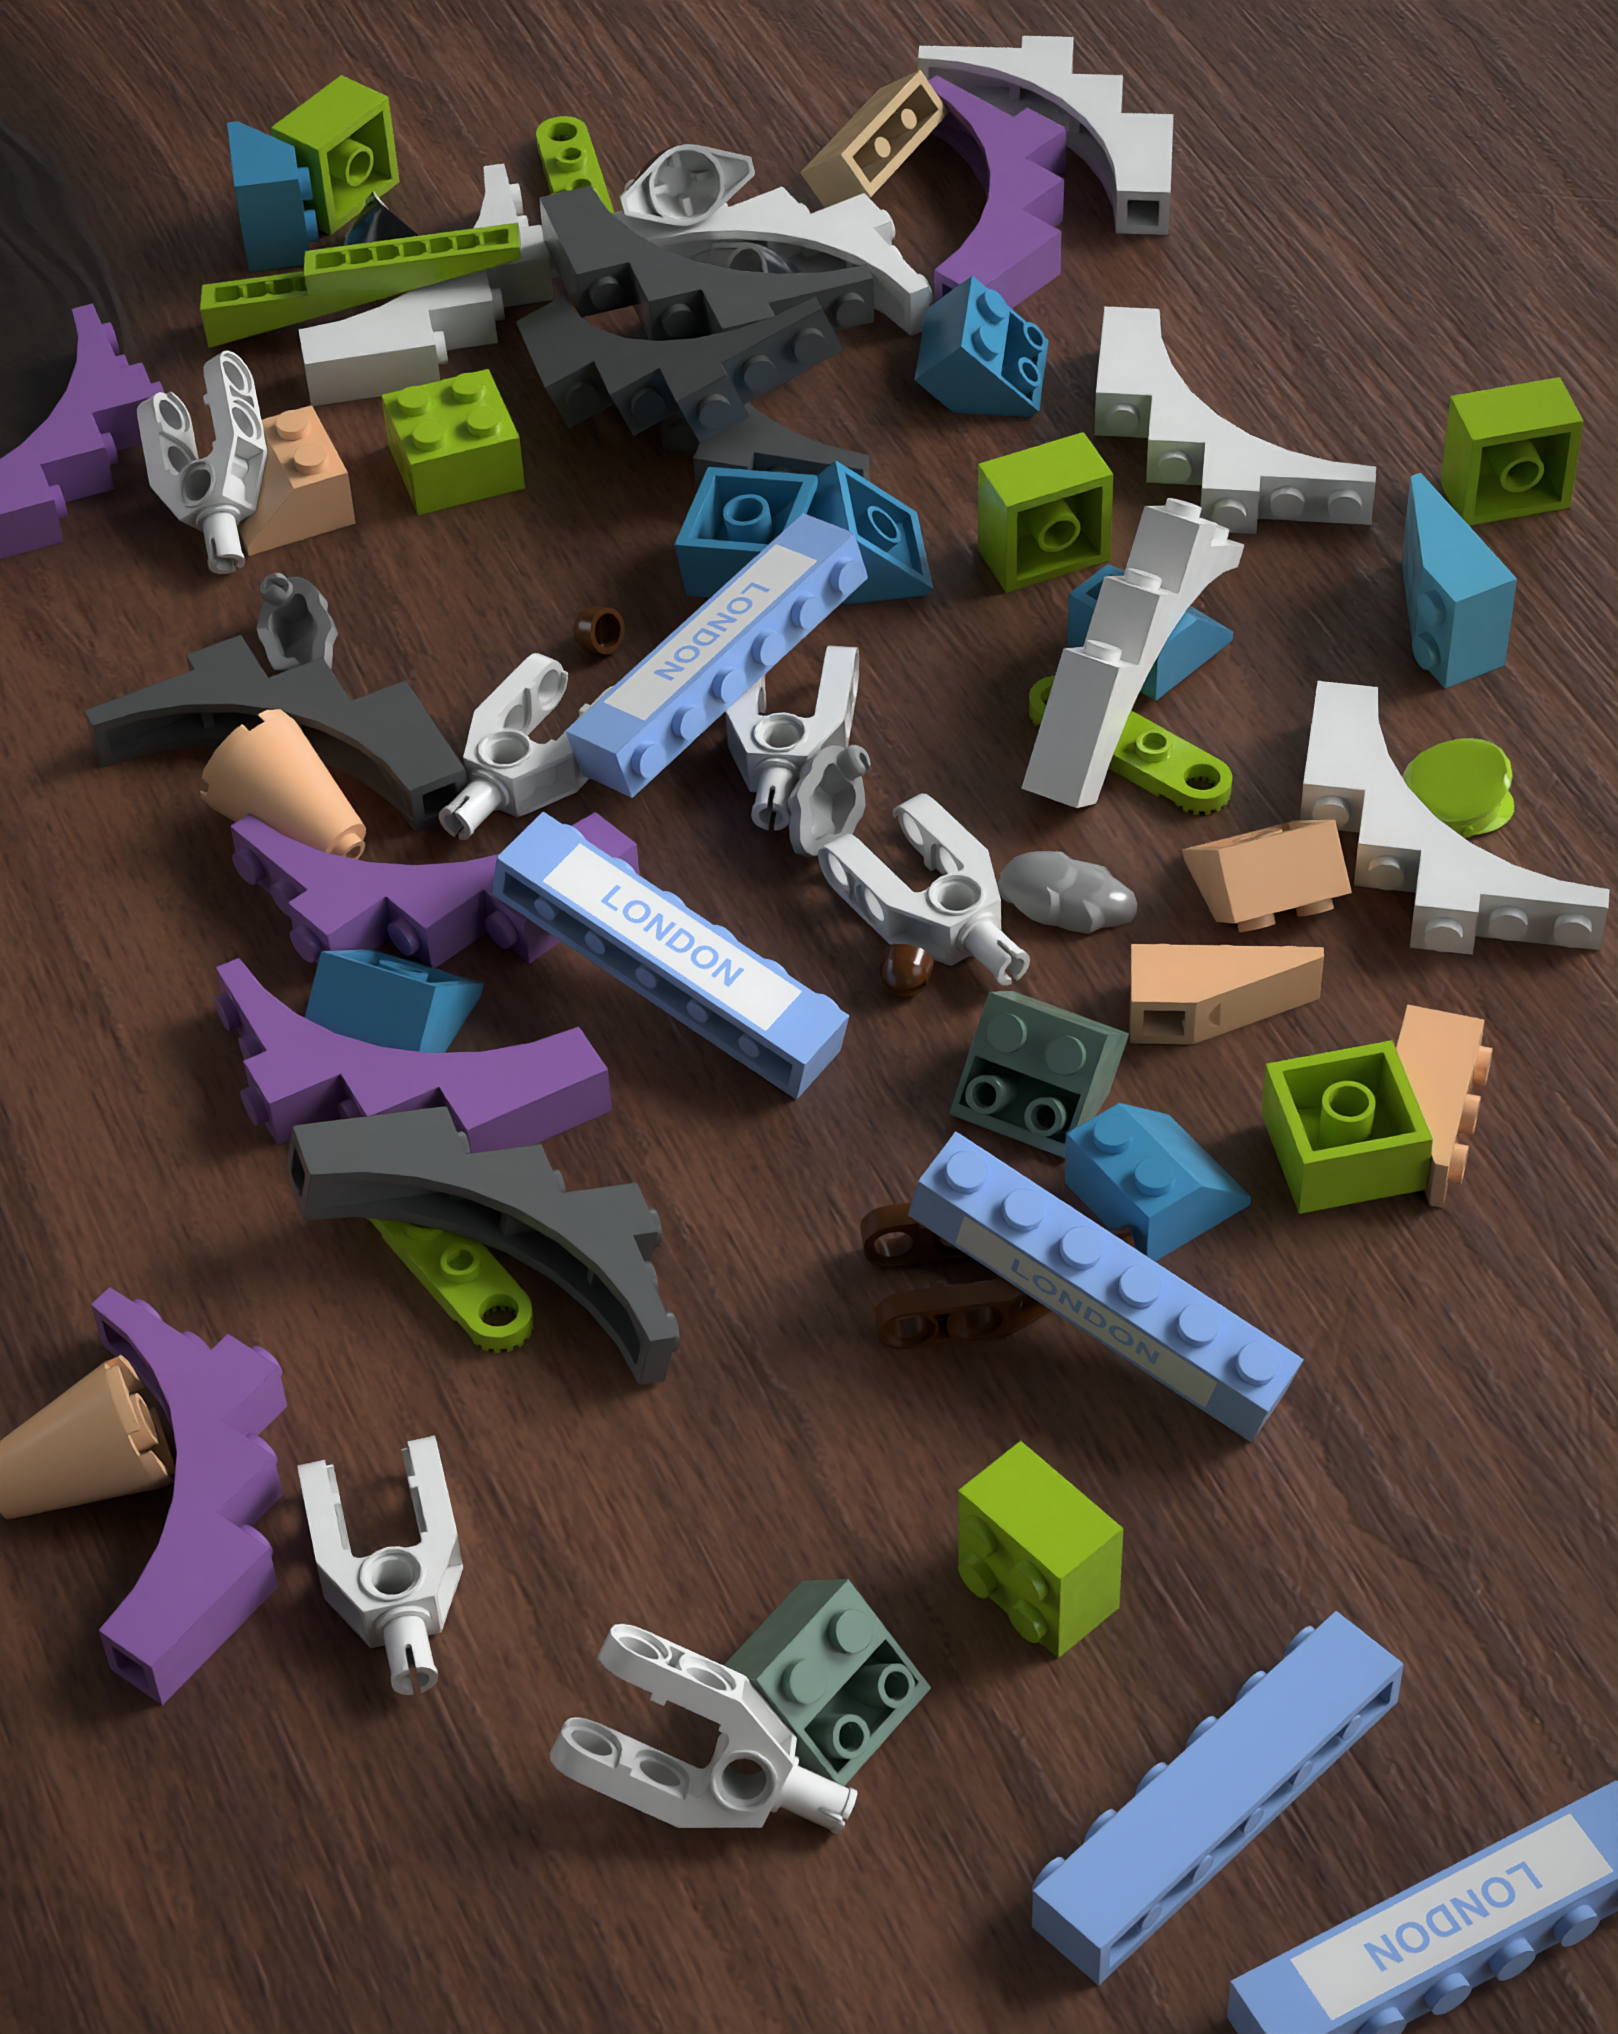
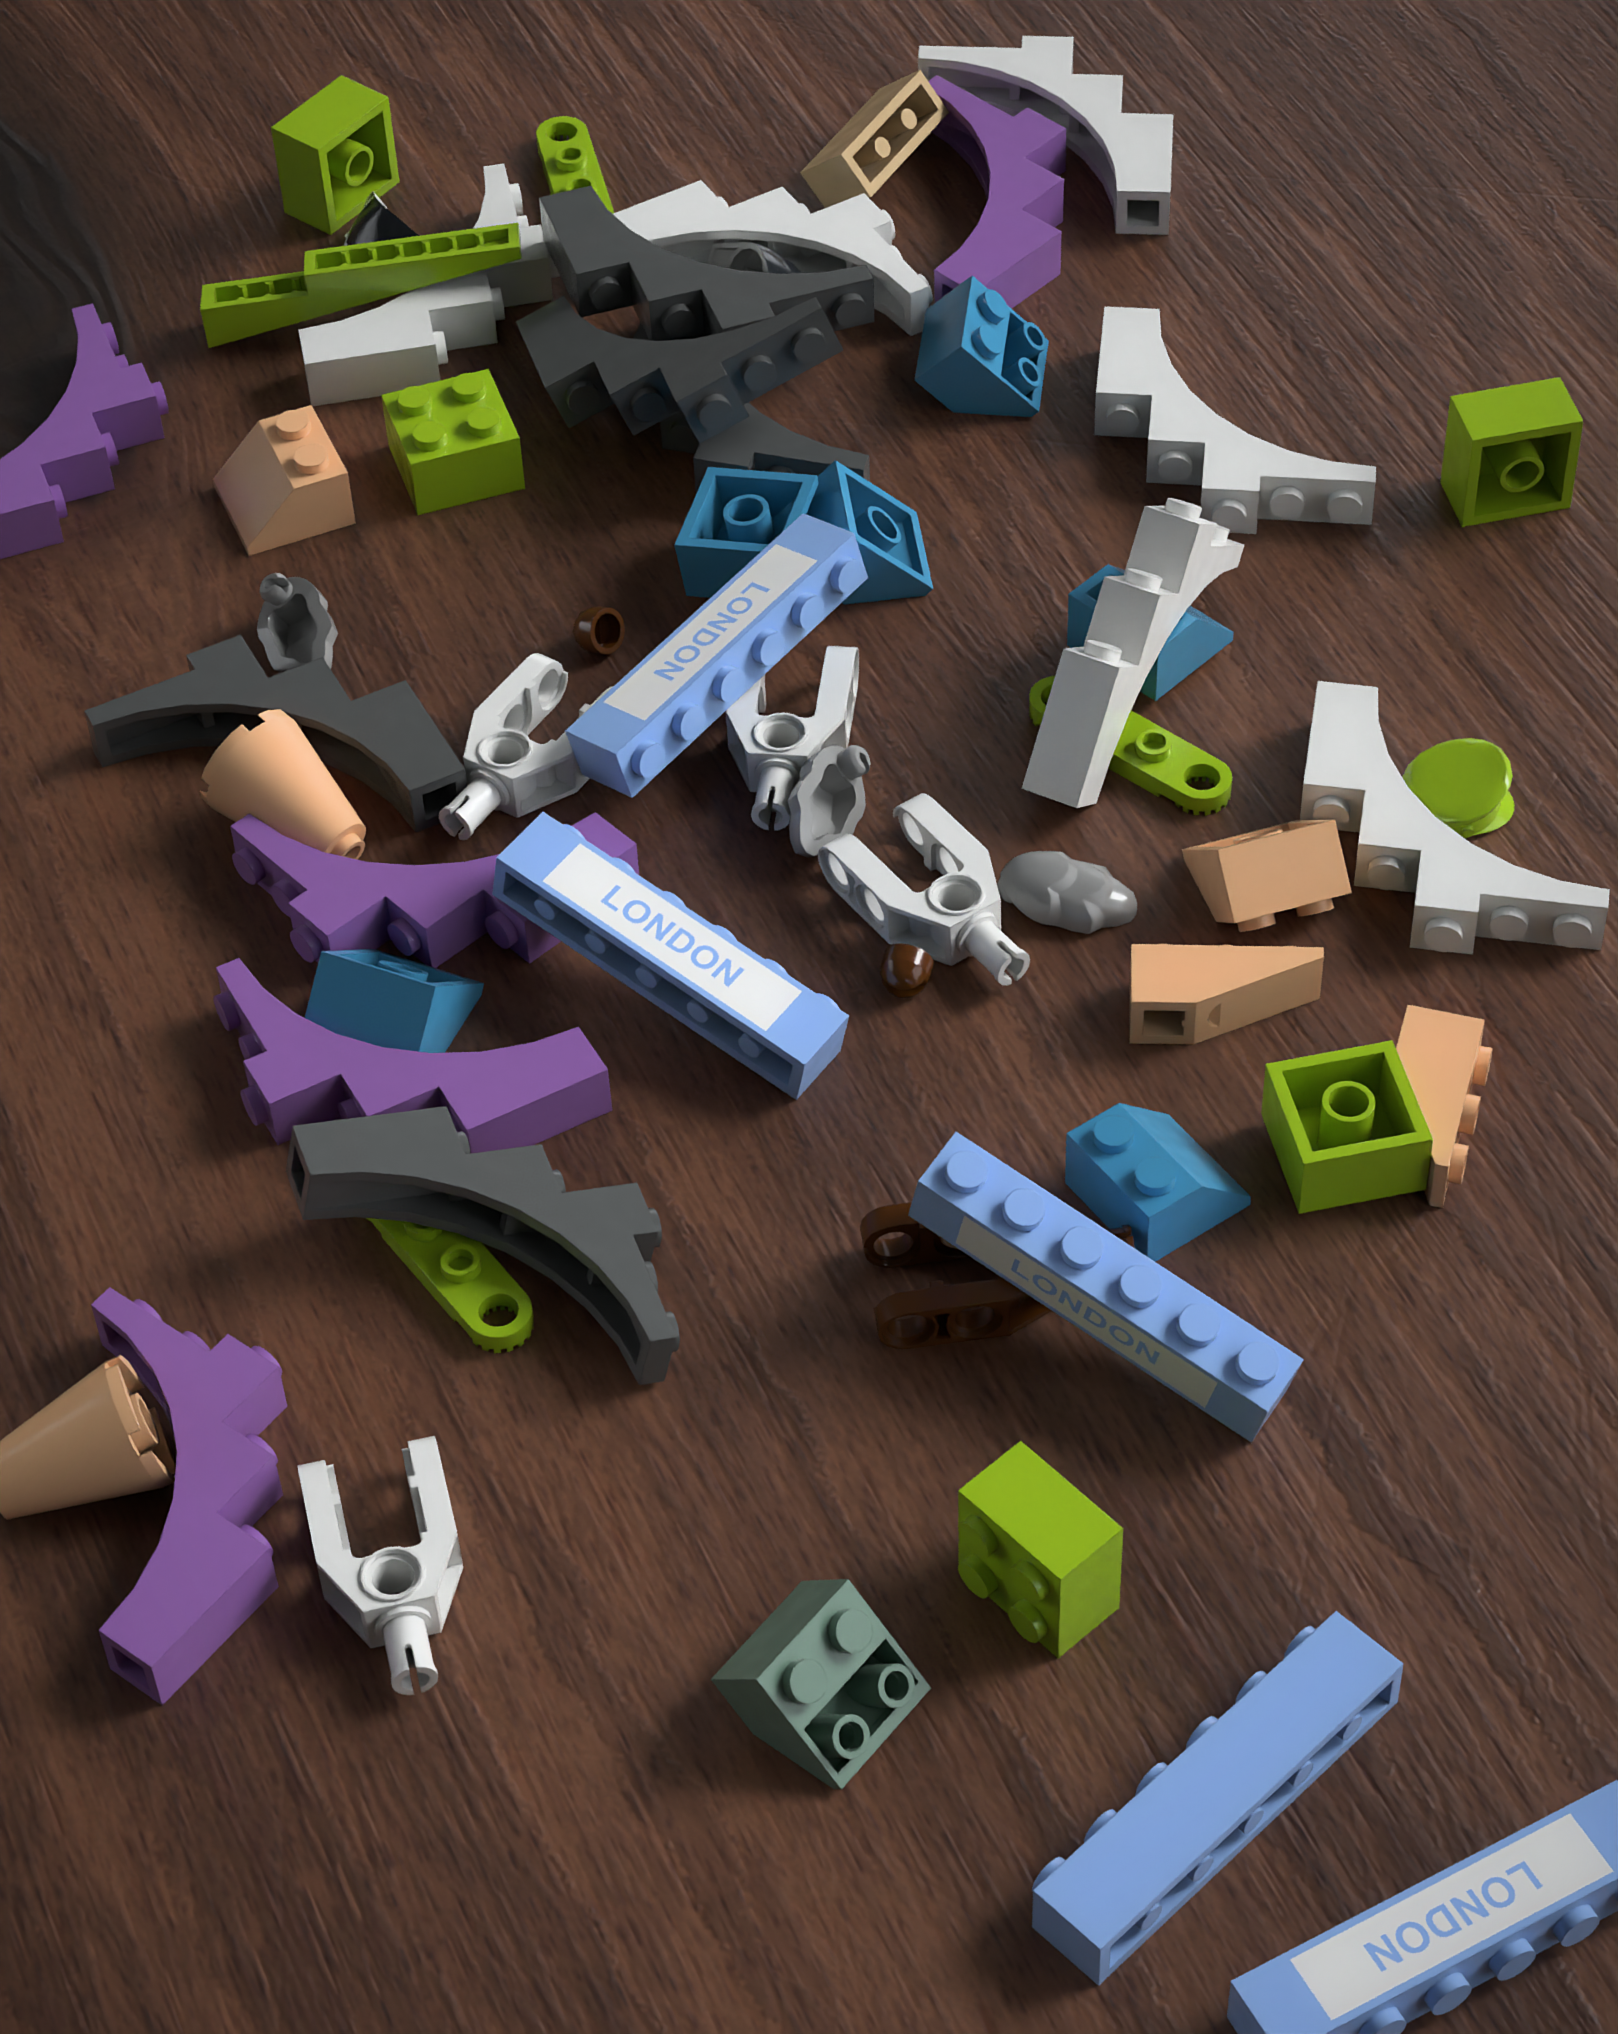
white piece [137,350,268,574] -> none
dark azure slope [227,121,319,272] -> none
white piece [550,1624,857,1835] -> none
white hat [619,144,755,226] -> none
sand green slope [949,991,1129,1158] -> none
lime brick [978,432,1113,593] -> none
medium azure slope [1401,473,1517,689] -> none

